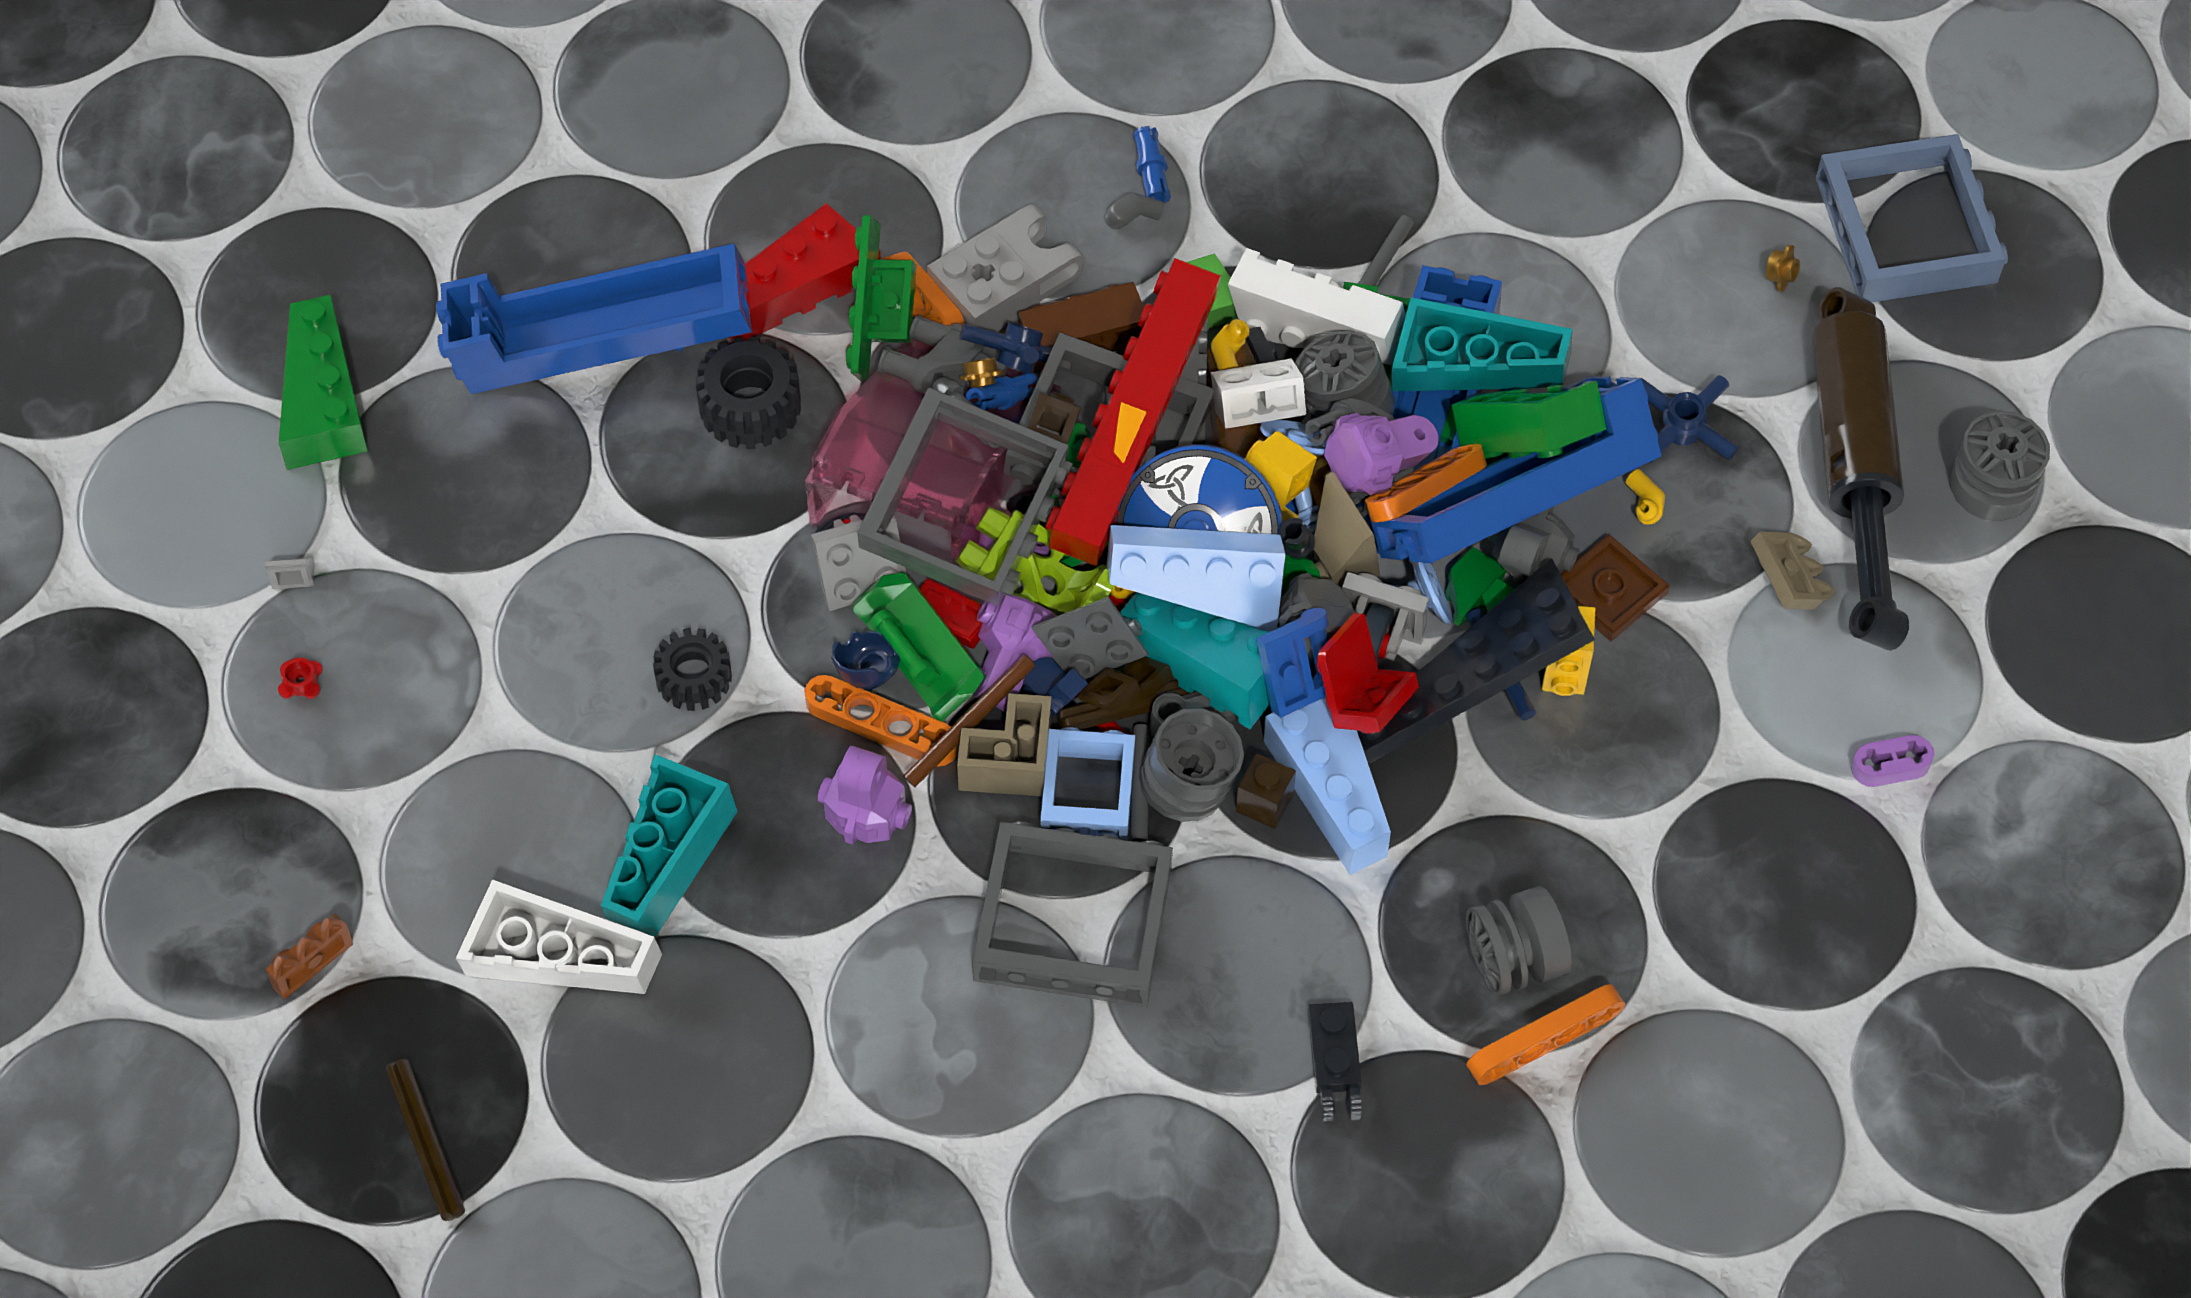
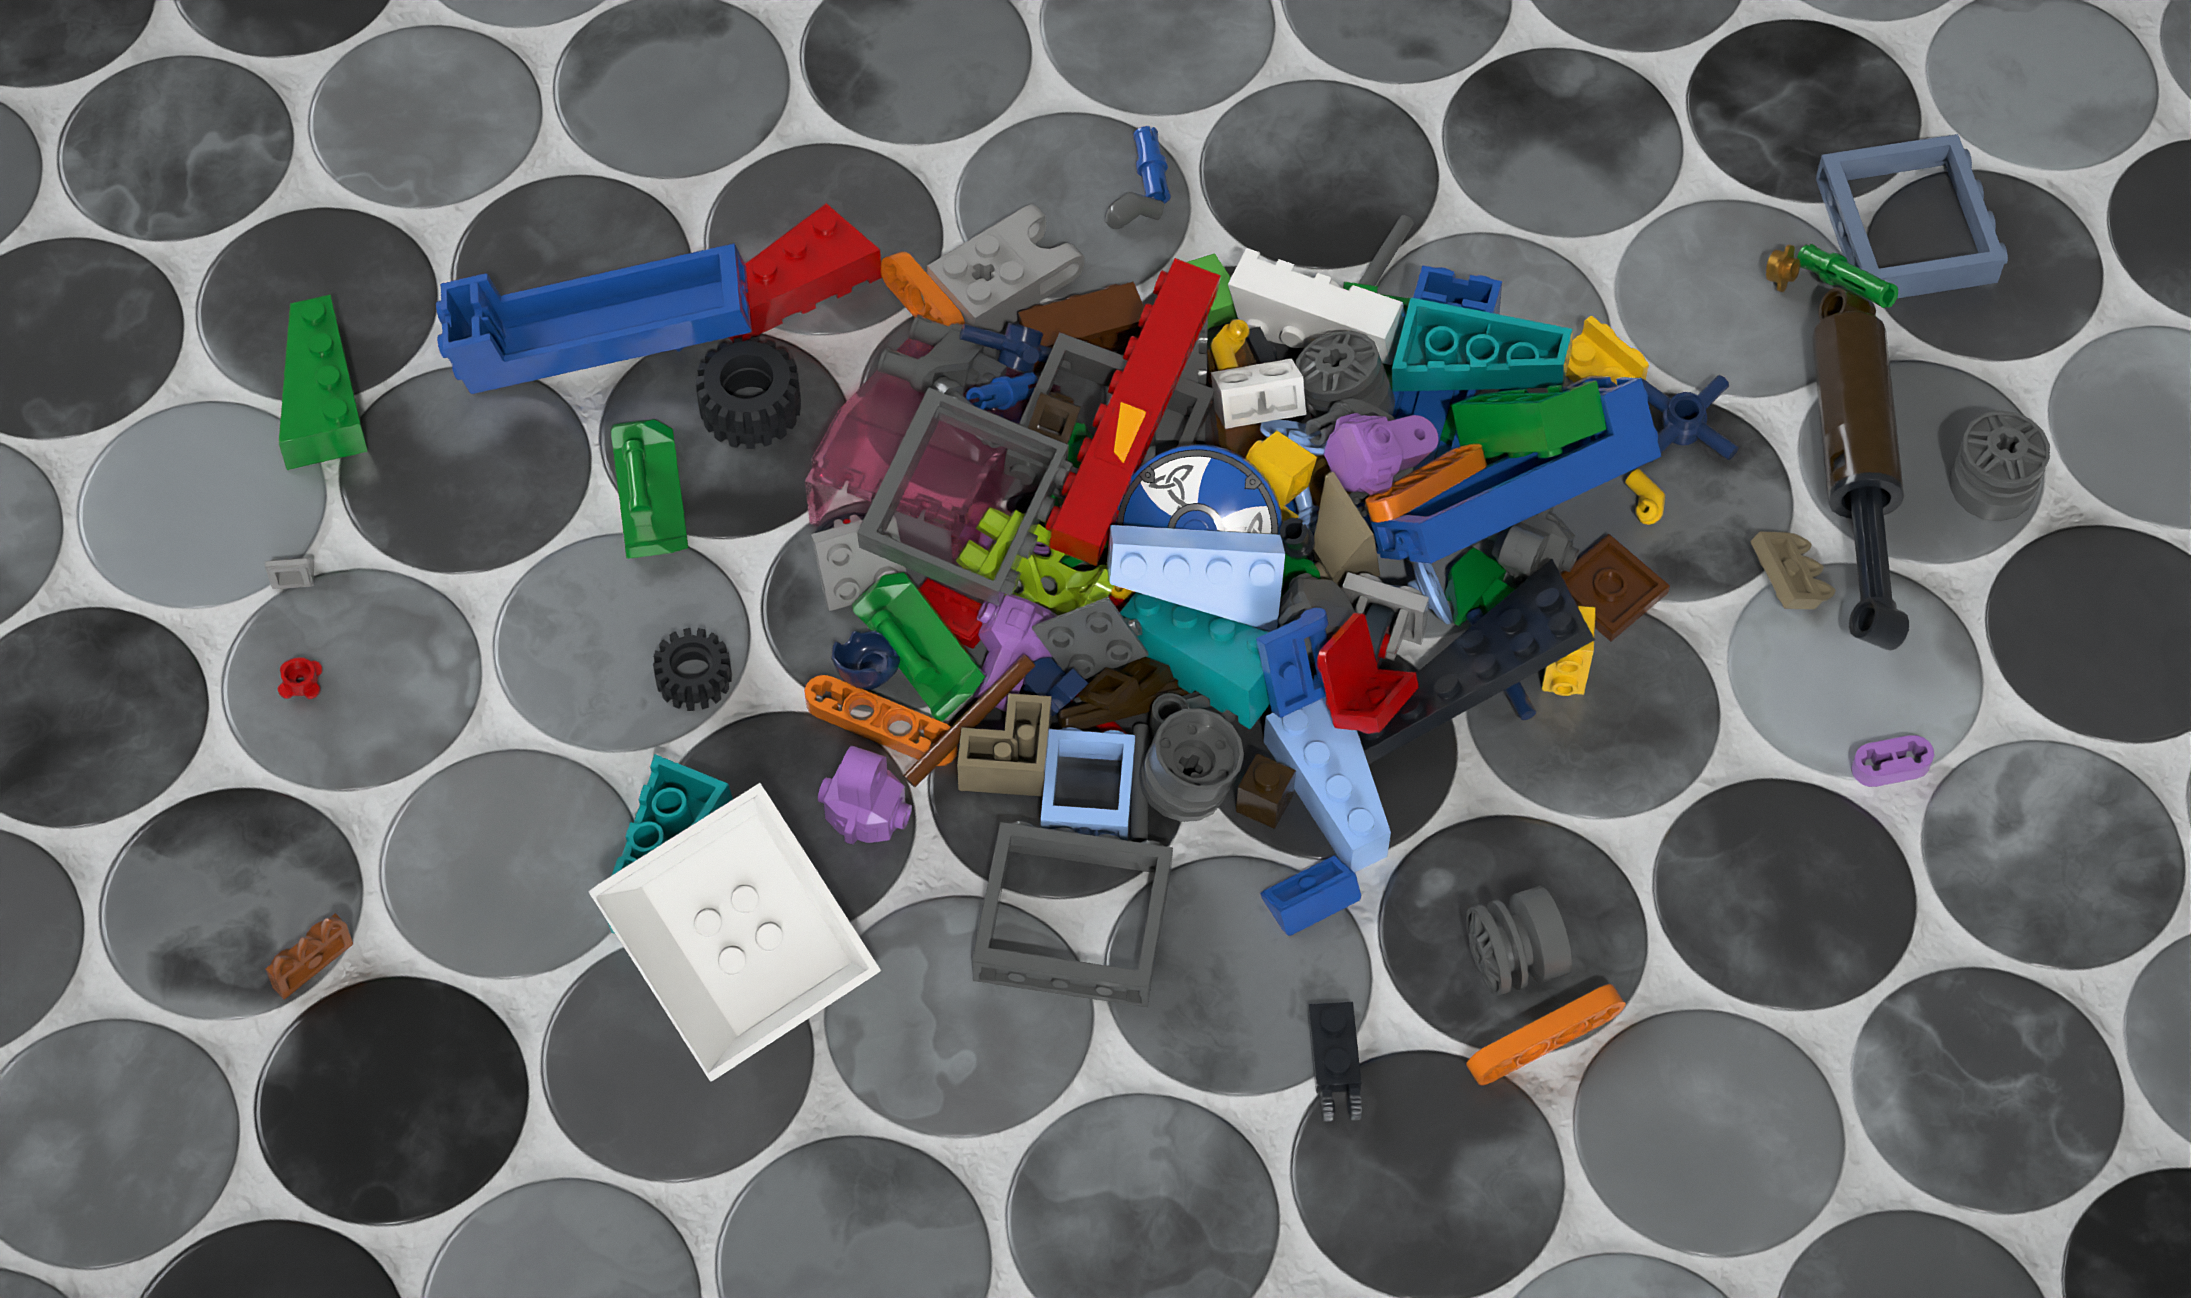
dark brown axle [386,1059,465,1221] -> none
white wedge [456,880,662,994] -> none
green bracket [846,215,917,381] -> none
pearl gold plate [959,358,1004,387] -> none
none -> white piece [588,783,881,1082]
none -> green piece [611,419,688,559]
none -> blue slope [1260,856,1362,936]
none -> yellow bracket [1566,316,1649,386]
none -> green pin [1797,244,1898,308]

